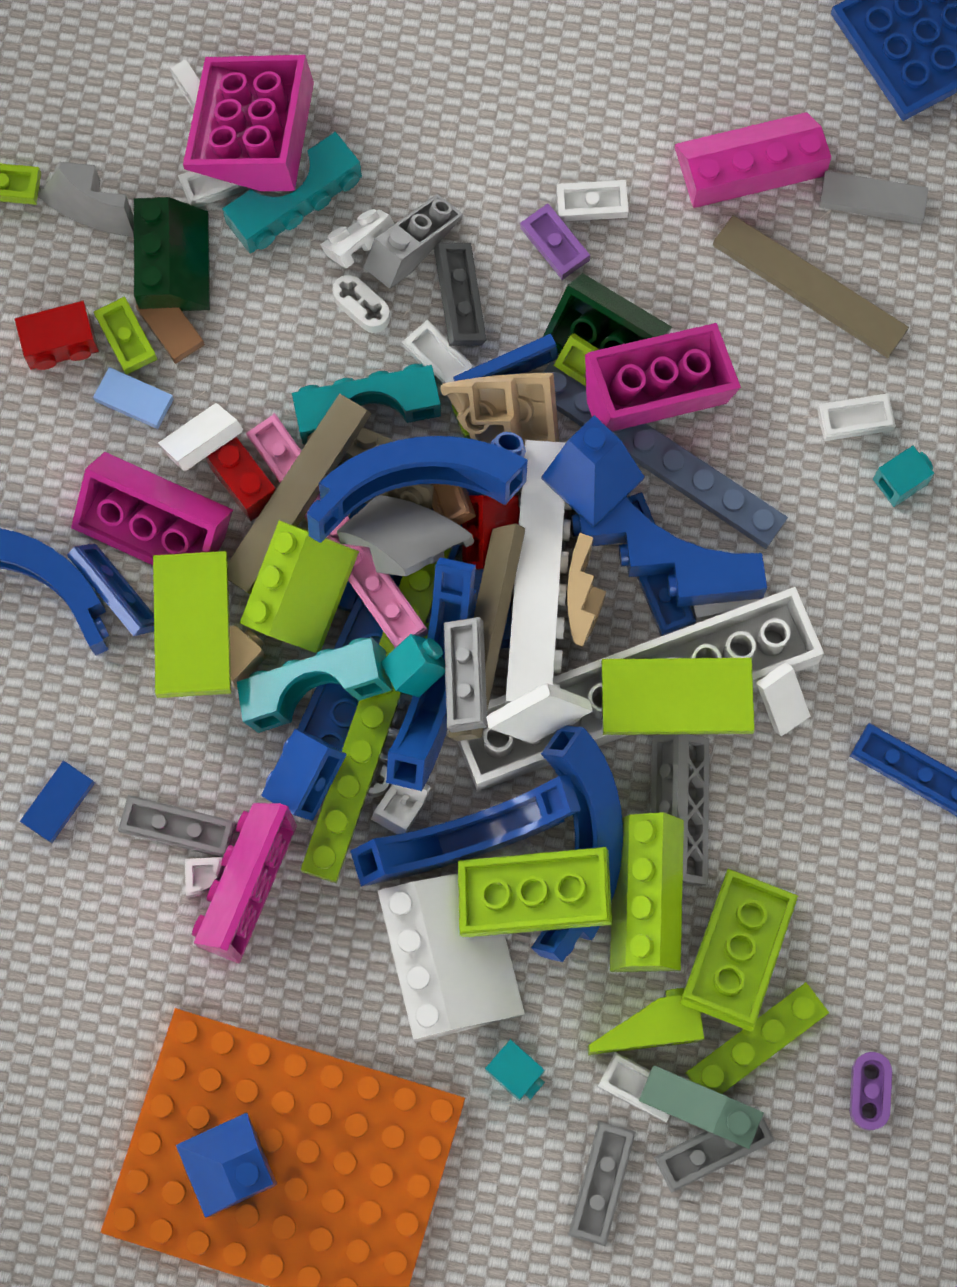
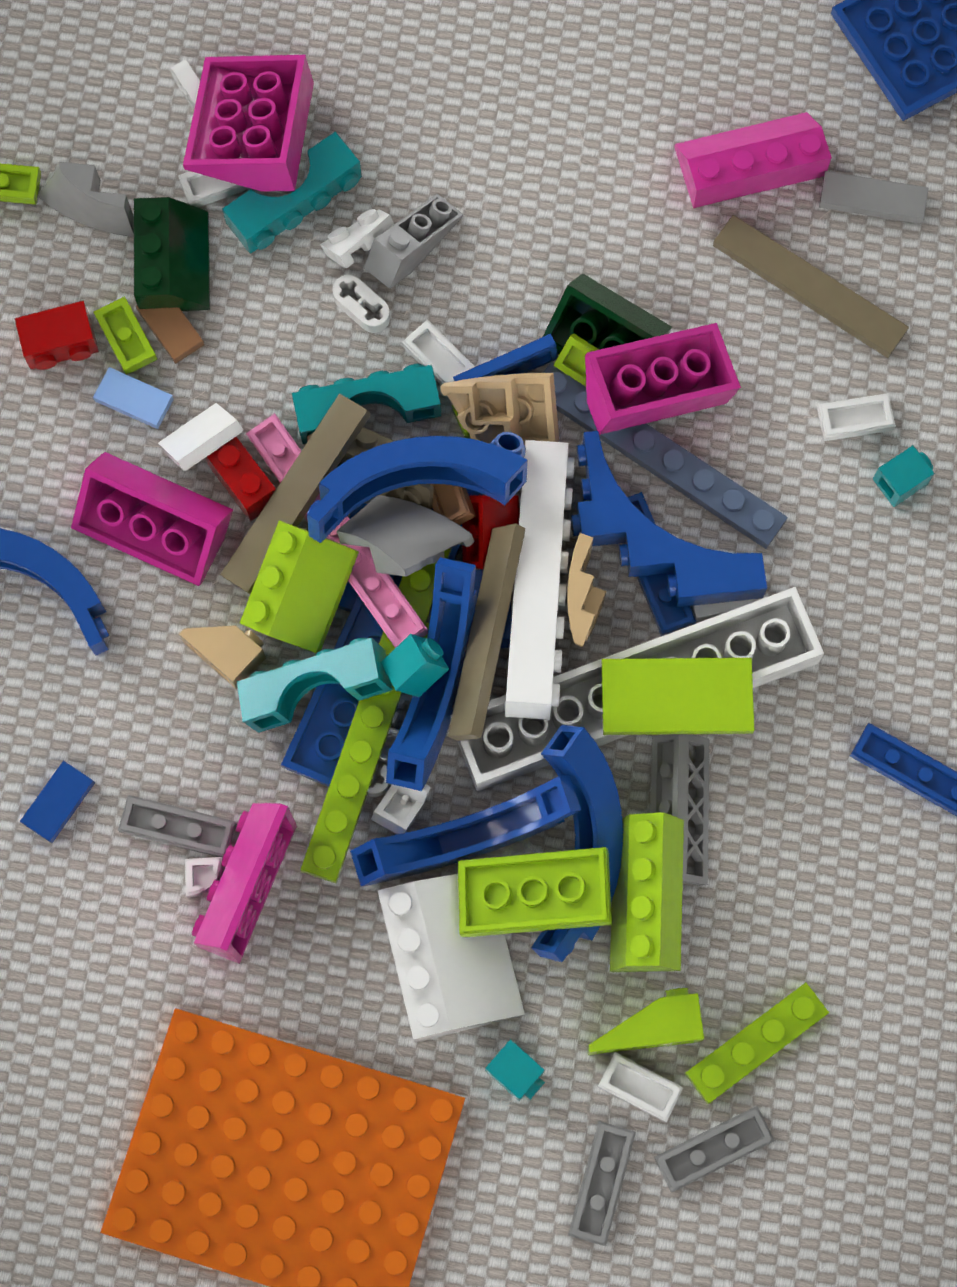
blue tile [67,543,154,636] -> none
lime tile [153,551,231,698] -> none
blue slope [176,1113,278,1218] -> none
blue brick [261,729,347,821] -> none
dark grey plate [434,243,487,346] -> none
light grey tile [444,617,488,733] -> none
white tile [486,683,593,744] -> none
medium lavender plate [520,203,590,280] -> none
blue slope [541,415,645,528] -> none
white plate [556,180,629,221] -> none
sand green slope [639,1065,764,1149] -> none
lime tile [680,869,798,1032] -> none
white tile [756,662,811,737] -> none
medium lavender plate [849,1052,892,1131] -> none

